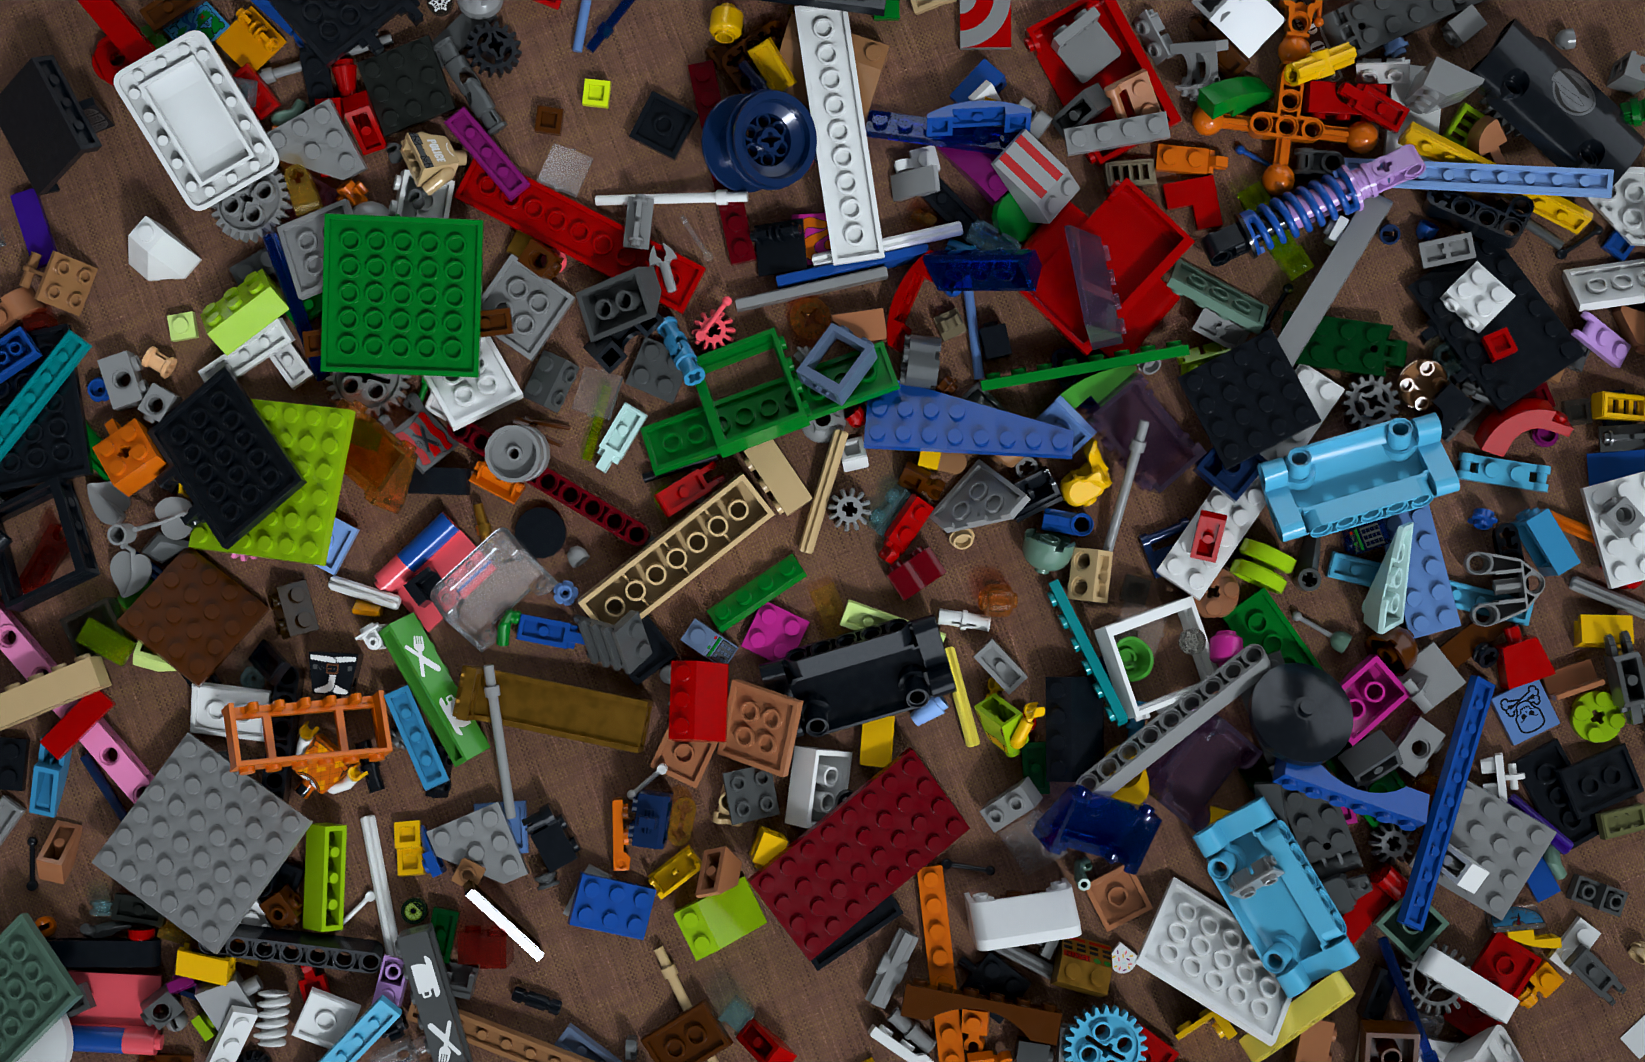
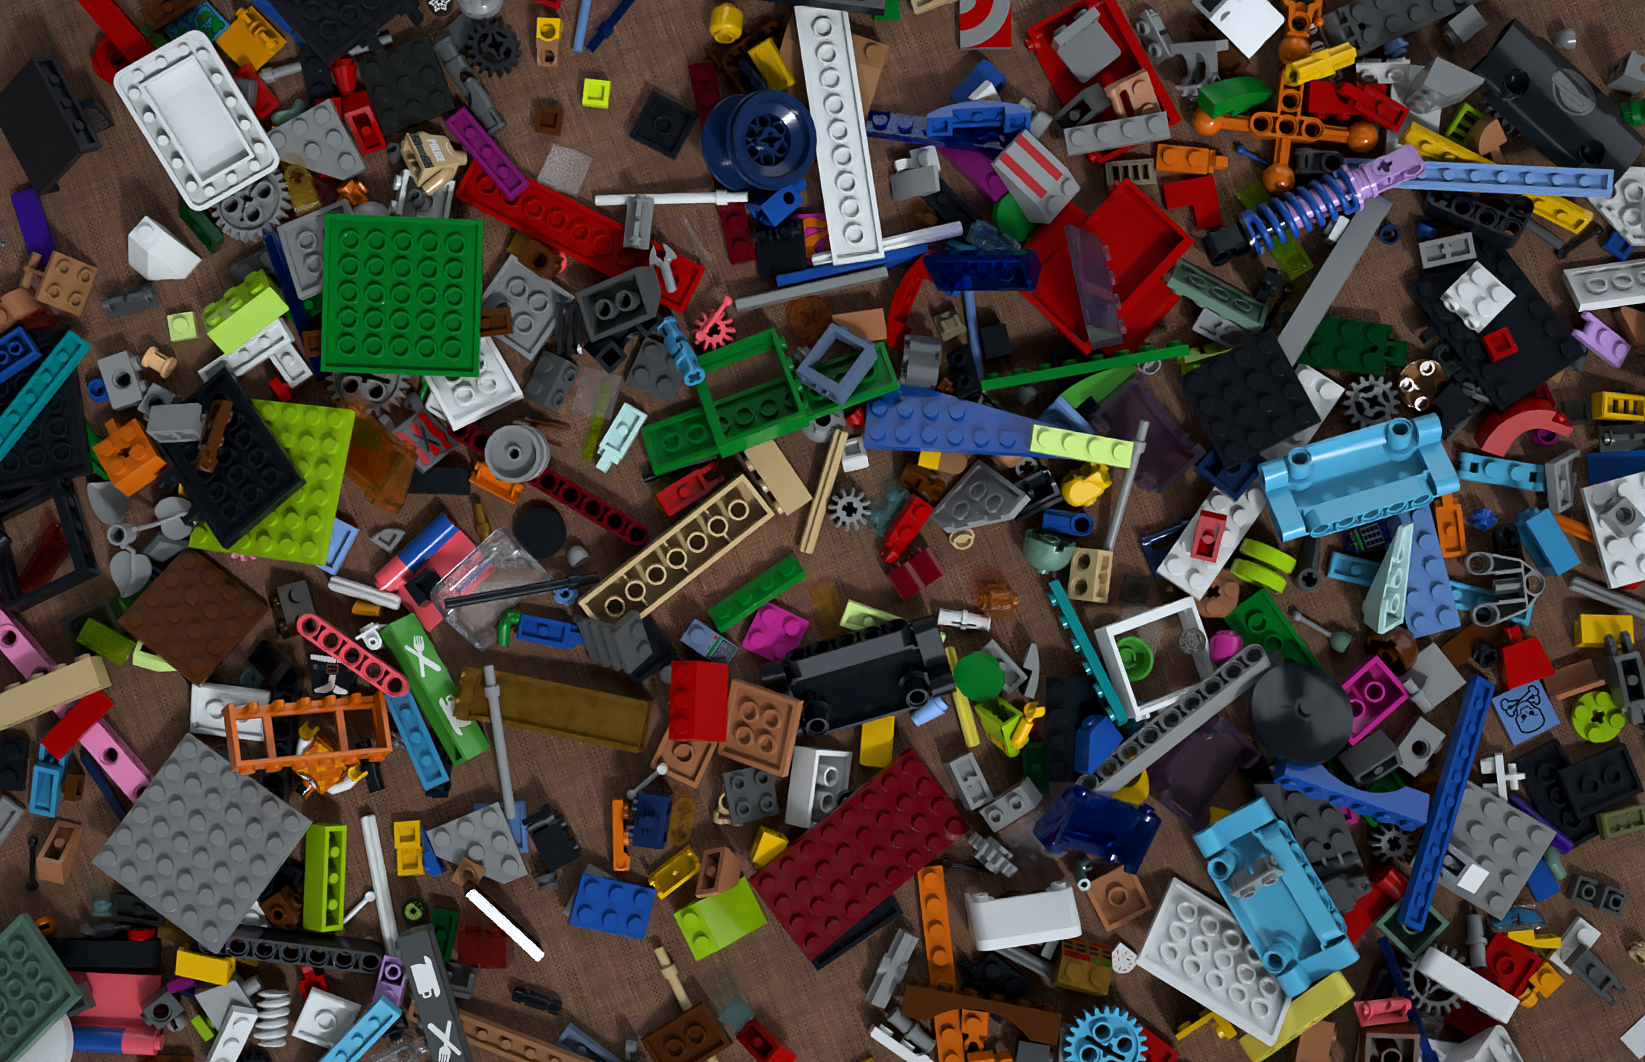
none -> reddish brown plate [61,772,85,801]
none -> dark grey hinge [101,282,160,319]
none -> light grey hinge [146,403,208,443]
none -> dark green plate [179,202,225,254]
none -> reddish brown hinge [194,400,233,473]
none -> red plate [268,377,294,403]
none -> coral beam [297,614,410,697]
none -> light grey tile [370,528,407,554]
none -> black bar [444,572,600,609]
none -> leg [536,17,563,68]
none -> black tile [554,302,583,355]
none -> blue torso [744,178,808,227]
none -> light grey hinge [942,752,994,811]
none -> black hinge [946,343,982,400]
none -> green tile [954,651,1005,702]
none -> light grey gear [968,832,1018,878]
none -> light grey hinge [1016,384,1039,406]
none -> light grey slope [1021,643,1039,699]
none -> yellowish green plate [1027,424,1134,469]
none -> blue slope [1074,715,1124,775]
none -> black hinge [1256,266,1282,303]
none -> coral hinge [1352,997,1412,1027]
none -> orange hinge [1432,493,1467,558]
none -> light grey pin [1465,914,1488,970]
none -> light grey wing [1544,449,1580,514]

